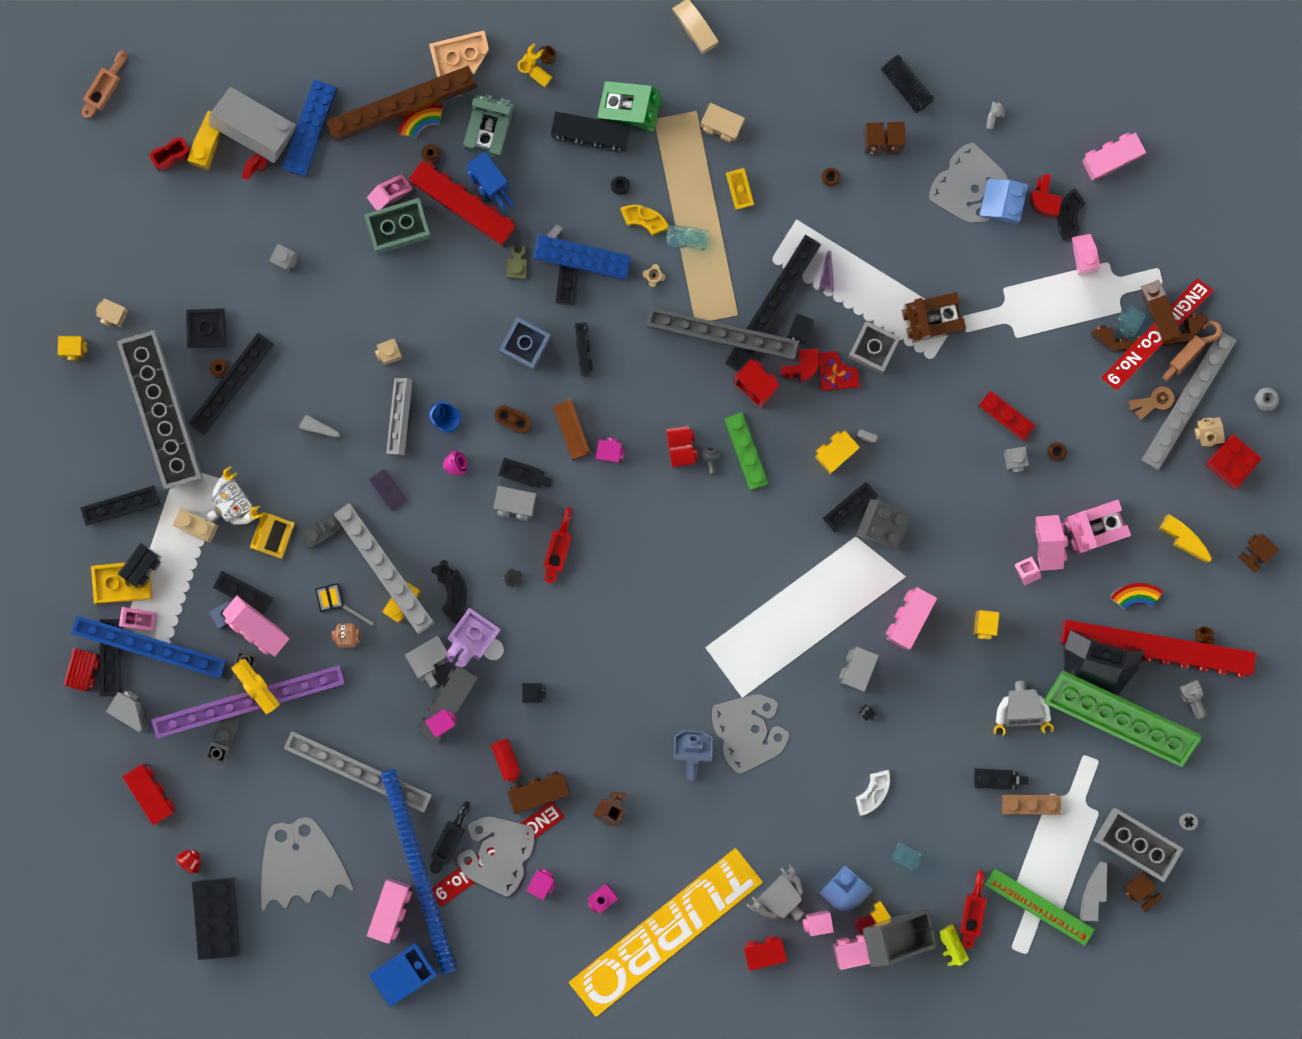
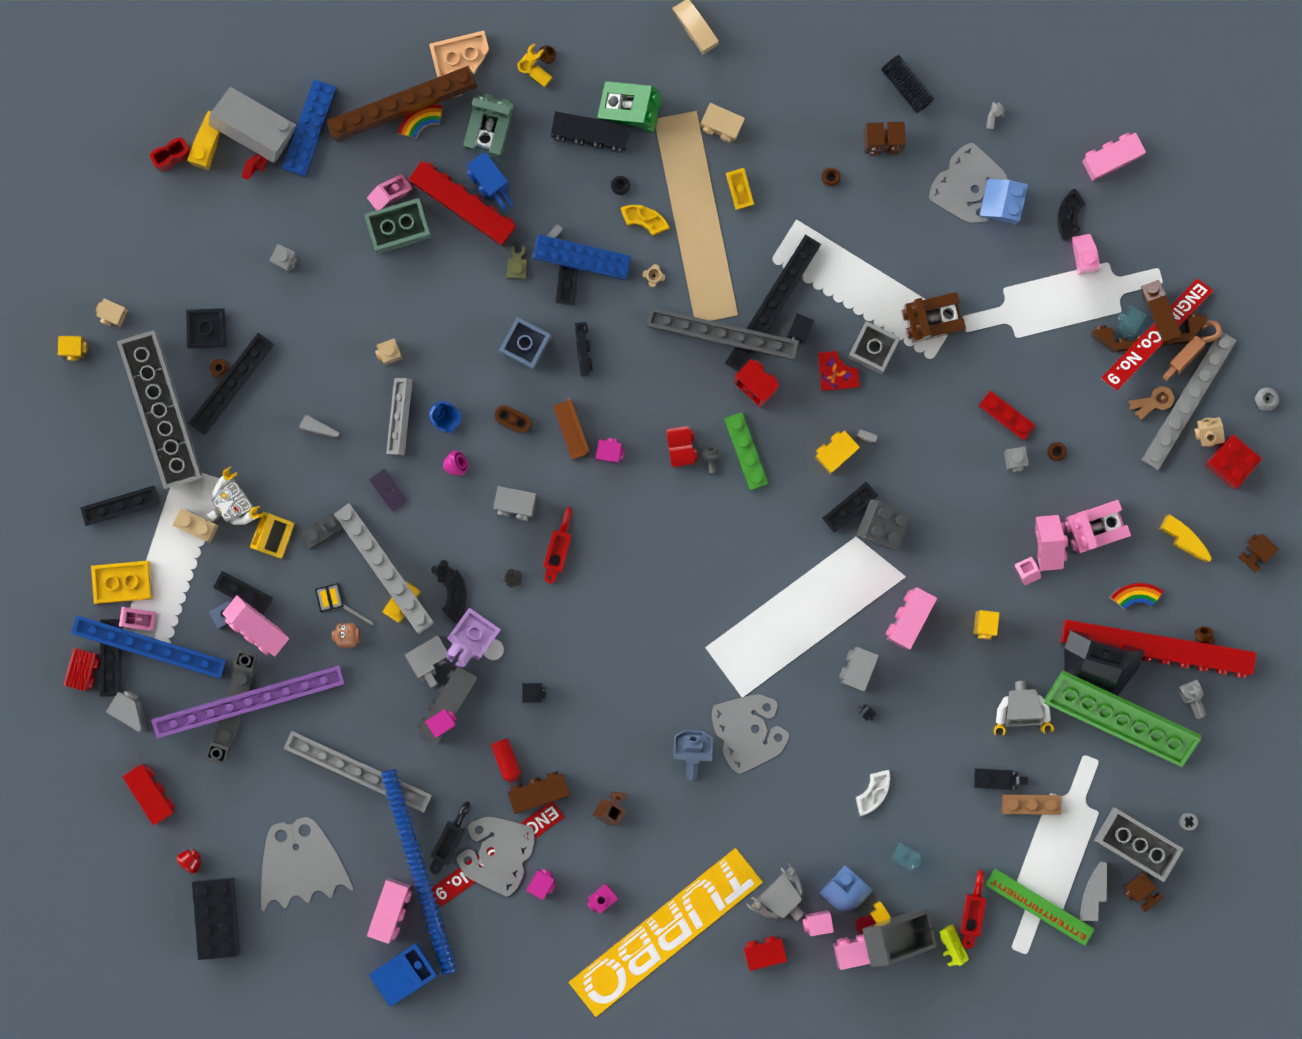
nougat piece [81,50,127,119] -> none
black brick [118,543,162,588] -> none
yellow piece [231,658,280,715] -> none
reddish brown plate [421,144,440,163] -> none
black hinge [498,457,553,488] -> none
clear light blue slope [666,225,708,251] -> none
red brick [780,349,819,383] -> none
clear purple slope [818,251,834,293] -> none
red brick [1029,174,1062,219] -> none

